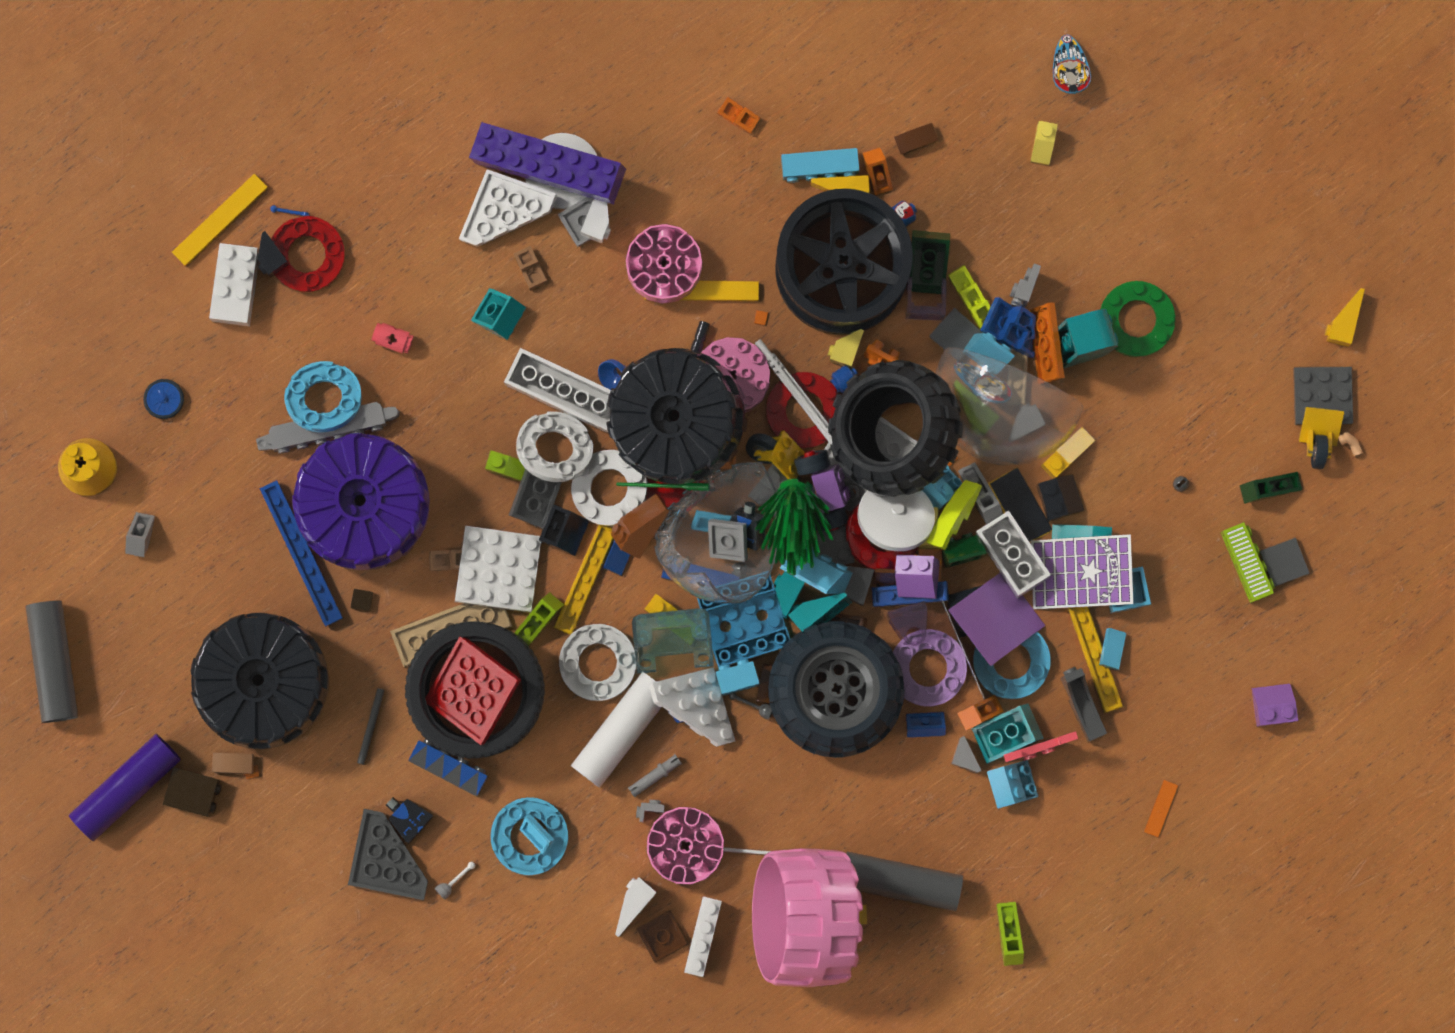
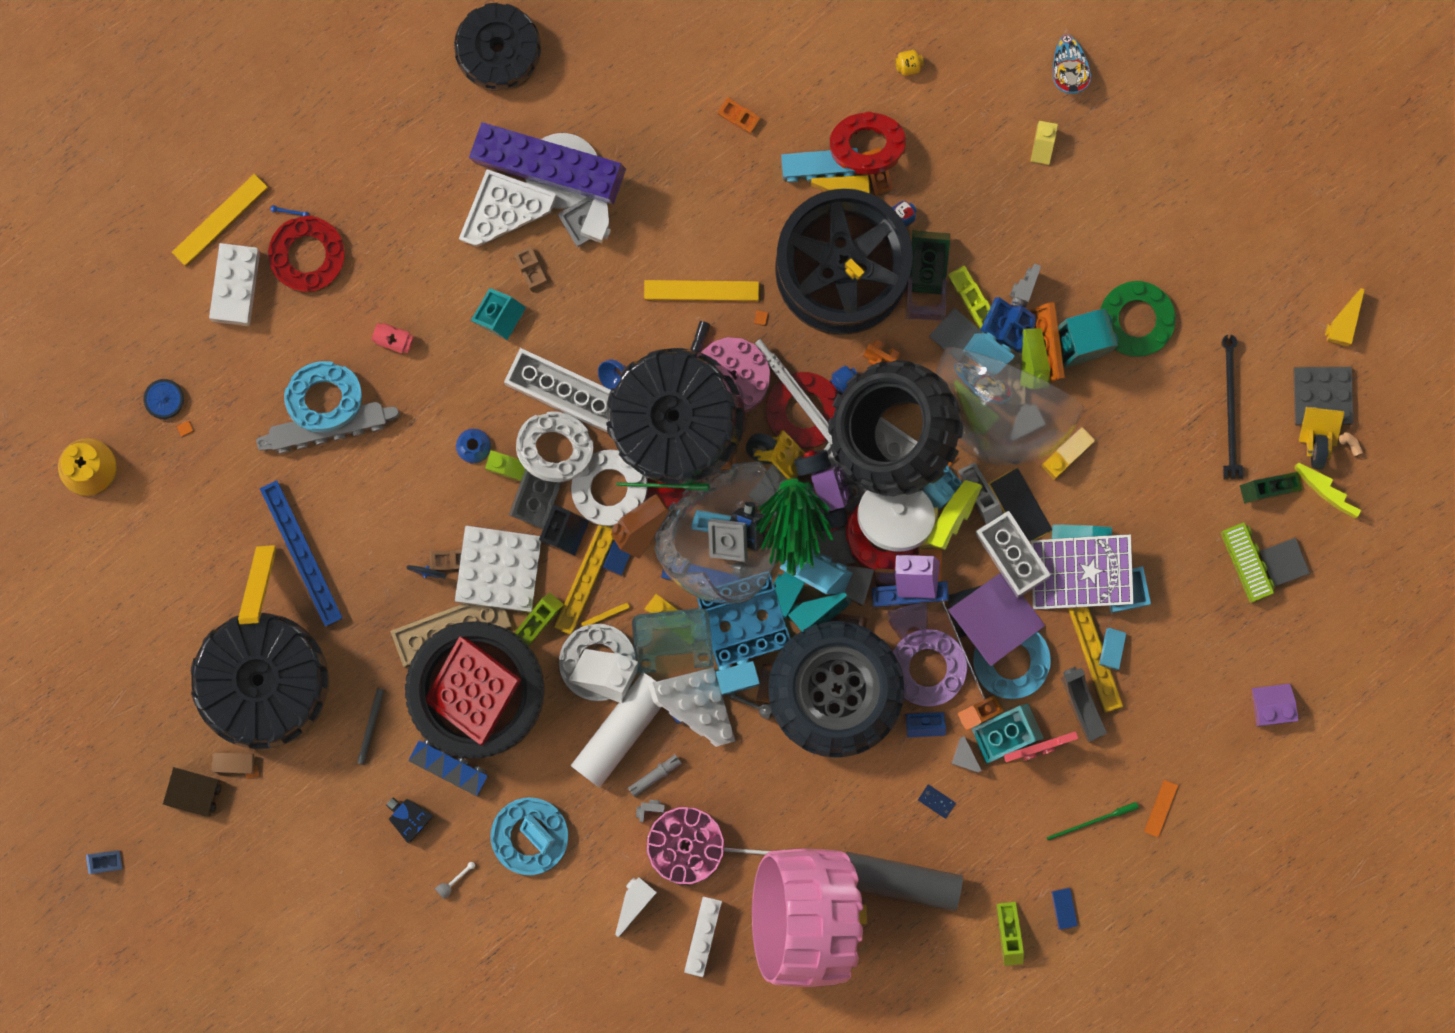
dark grey piece [25,600,78,723] -> none
dark purple piece [68,733,181,842] -> none
light grey slope [125,512,155,557] -> none
black slope [258,231,289,278] -> none
dark purple wheel [292,433,430,570] -> none
dark grey plate [348,809,428,900] -> none
dark brown tile [350,589,373,611] -> none
bright pink brick [626,224,702,304] -> none
reddish brown tile [637,910,689,963] -> none
light yellow slope [827,329,864,369] -> none
reddish brown slope [894,123,939,155] -> none
dark green slope [941,533,987,568] -> none
medium azure slope [987,760,1038,809] -> none
black slope [1036,474,1085,522] -> none
dark grey hinge [1173,476,1189,492] -> none
none -> medium blue slope [86,850,122,874]
none -> orange window [177,421,193,437]
none -> yellow tile [238,545,276,624]
none -> black wheel [406,565,446,579]
none -> black wheel [454,2,541,91]
none -> blue piece [456,429,491,463]
none -> white slope [569,649,638,704]
none -> yellow piece [581,602,630,627]
none -> red plate [830,111,906,174]
none -> yellow plate [845,259,864,280]
none -> yellow head [895,50,924,76]
none -> dark blue sticker [918,784,956,819]
none -> lime slope [1021,328,1050,389]
none -> green piece [1046,802,1139,840]
none -> blue slope [1051,888,1078,930]
none -> black hinge [1221,335,1243,479]
none -> neon yellow slope [1294,463,1361,519]

